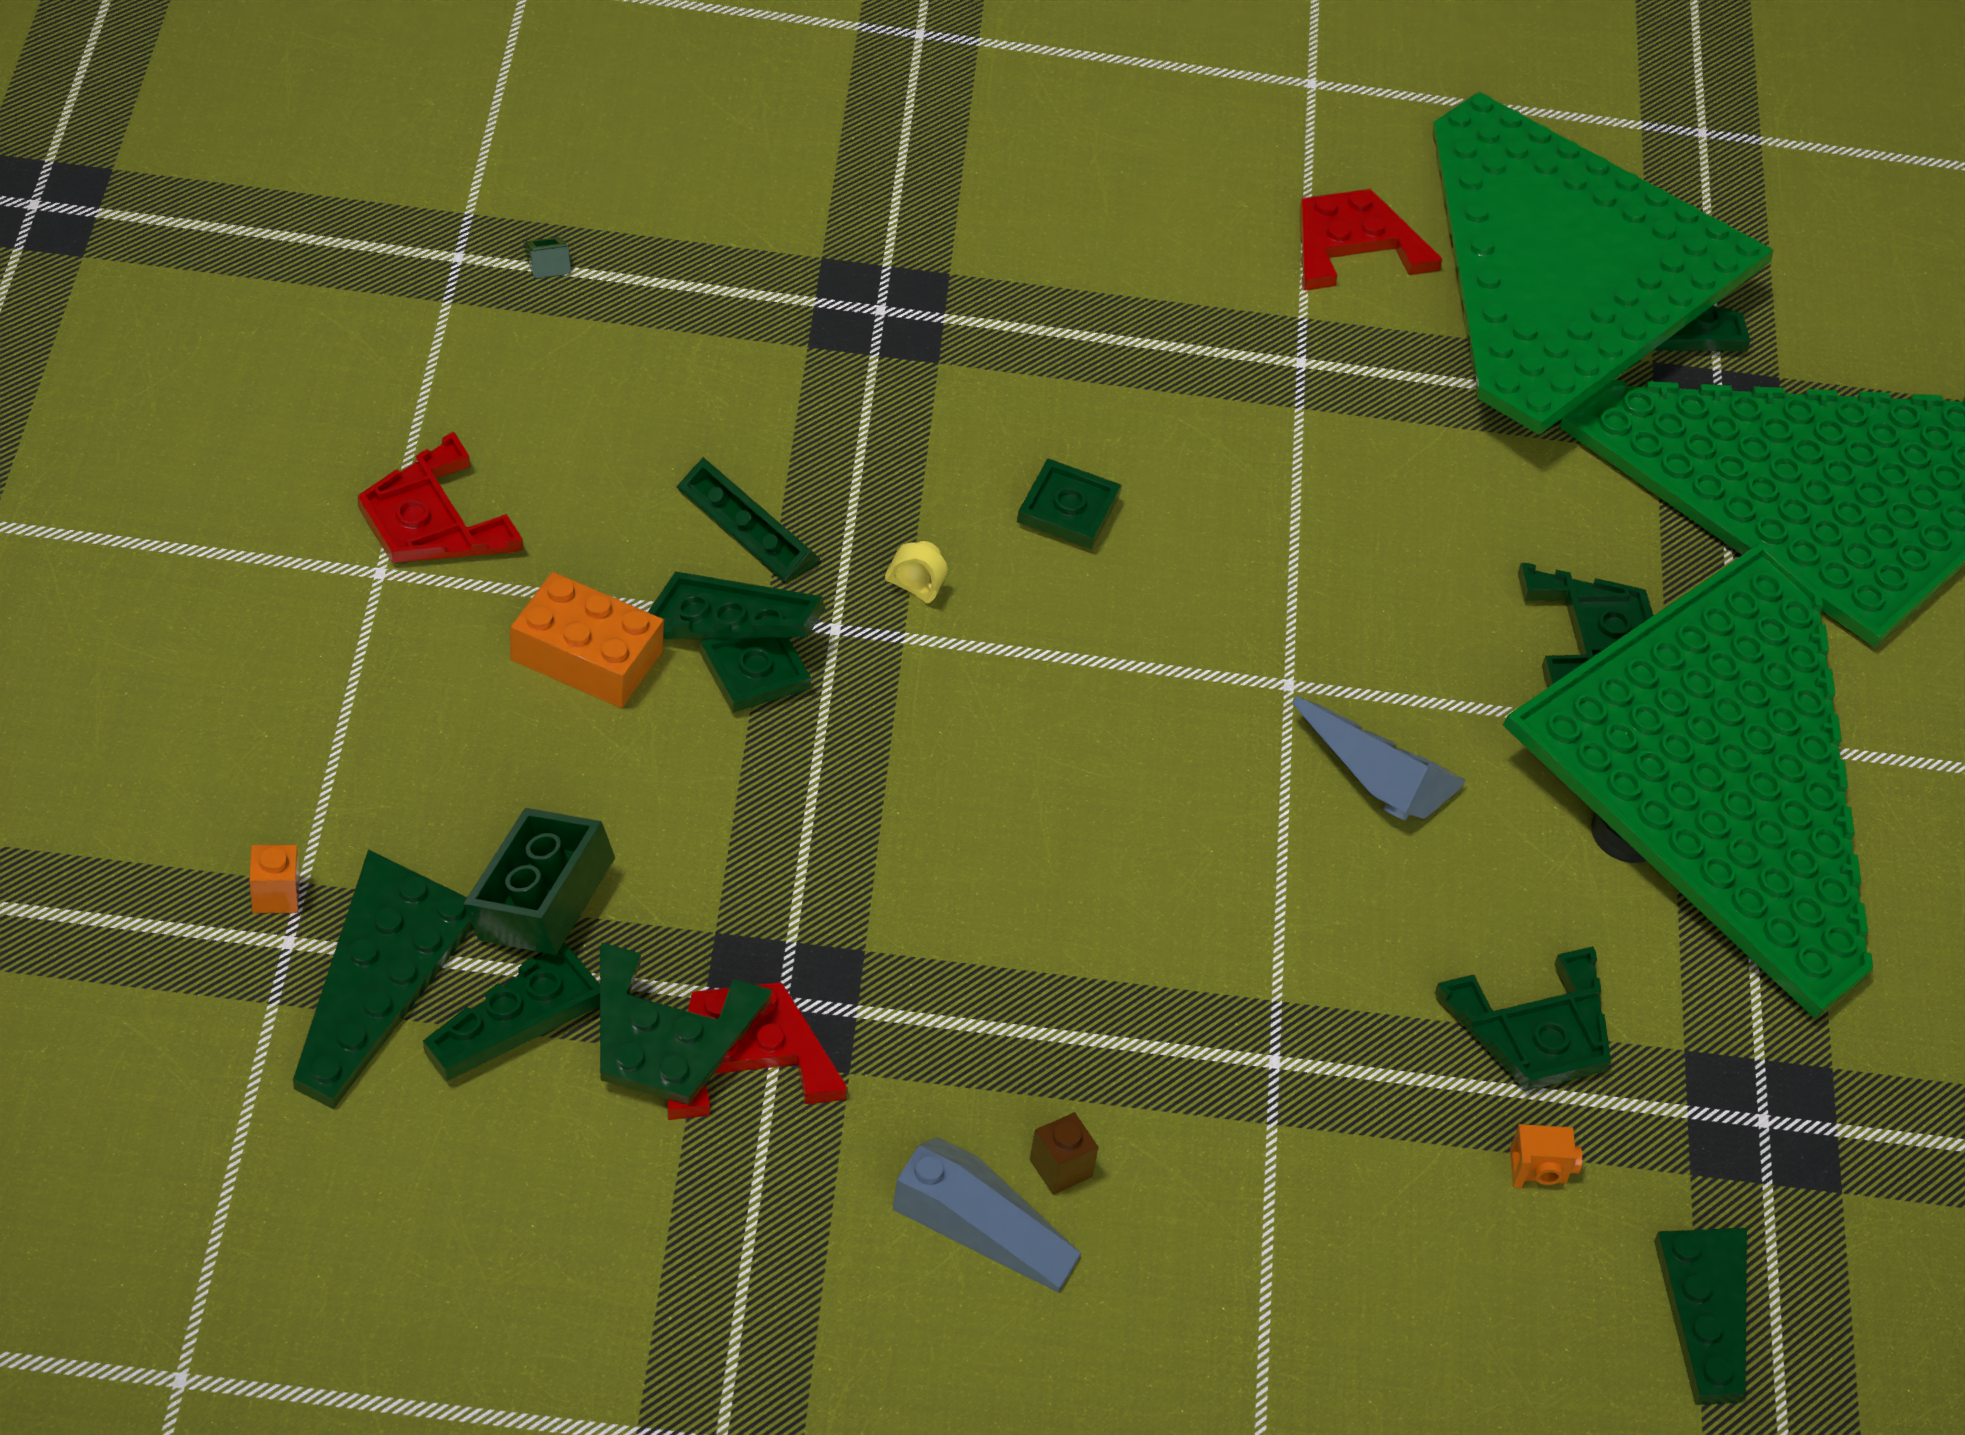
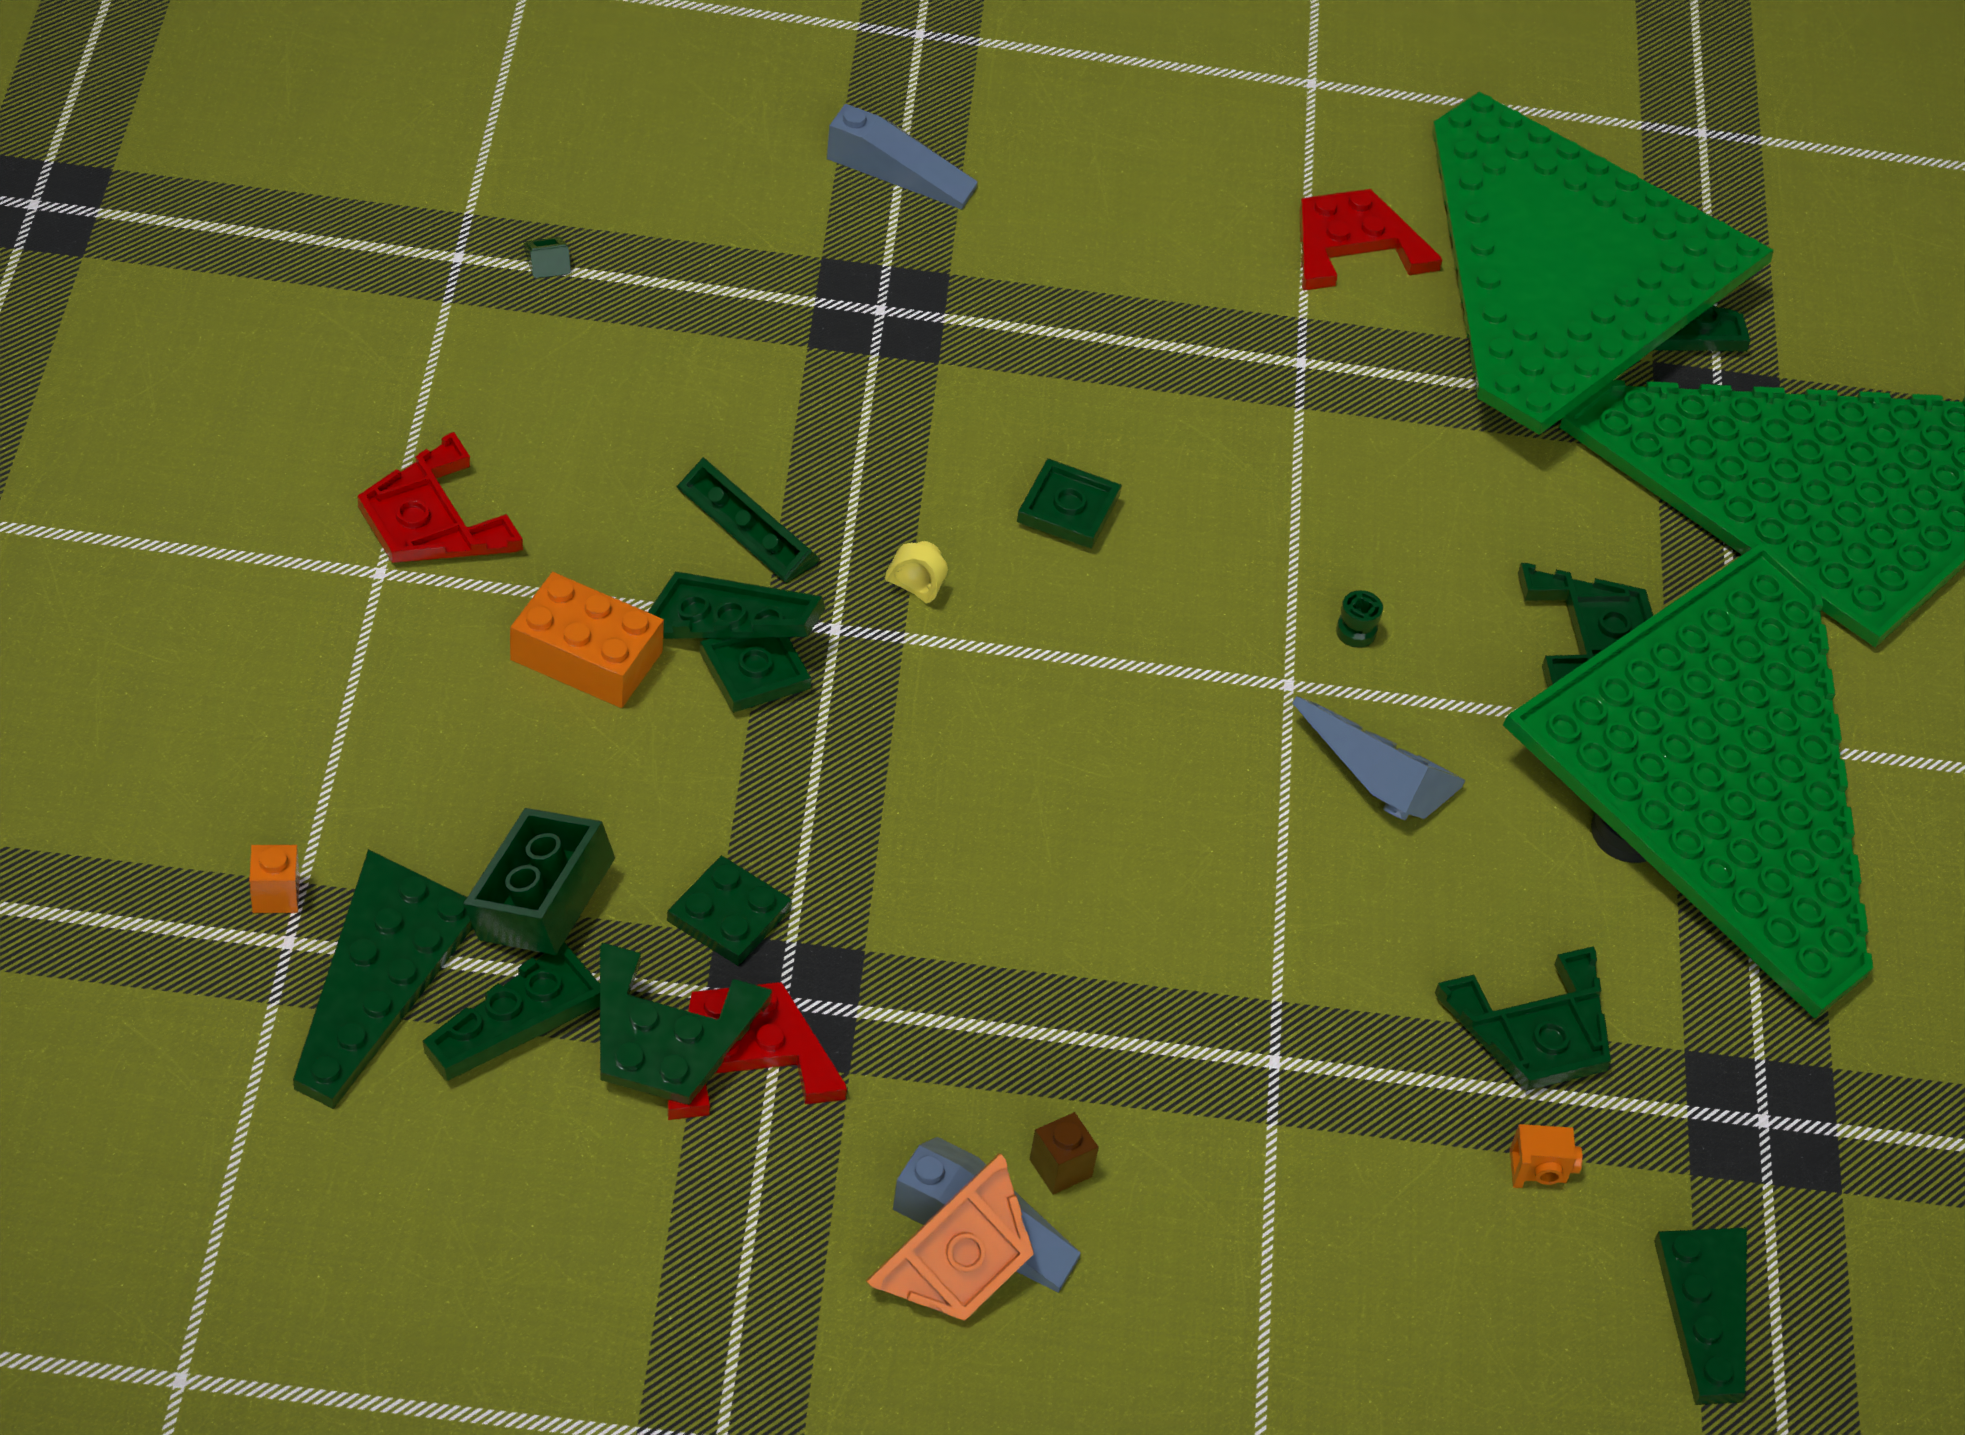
none -> dark green plate [667,855,792,966]
none -> sand blue wedge [827,104,978,210]
none -> orange wing [866,1153,1034,1321]
none -> dark green wheel [1336,590,1383,648]

